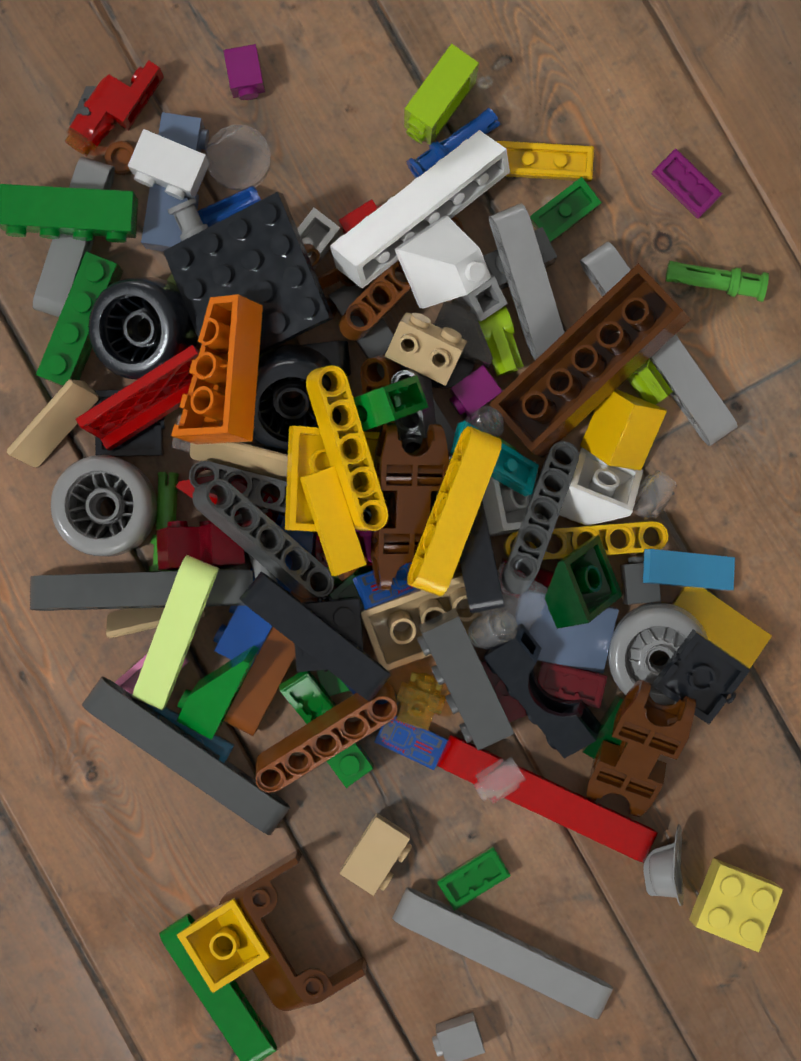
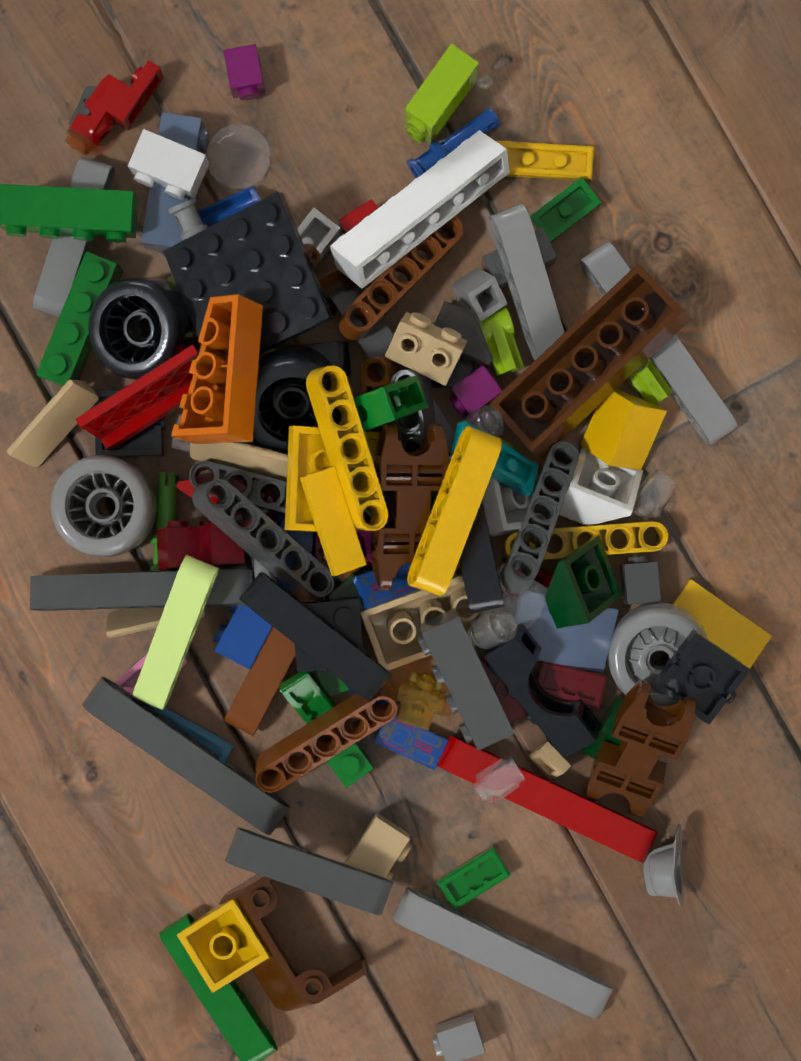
dark orange tile [105,141,135,175] -> none
green slope [177,645,260,740] -> none
white slope [394,216,492,309] -> none
dark azure tile [643,549,735,591] -> none
magenta plate [651,148,722,219] -> none
bright green pin [665,260,769,302] -> none
light yellow brick [689,858,783,952] -> none
none -> dark grey beam [225,827,393,916]
none -> tan tile [528,742,571,779]

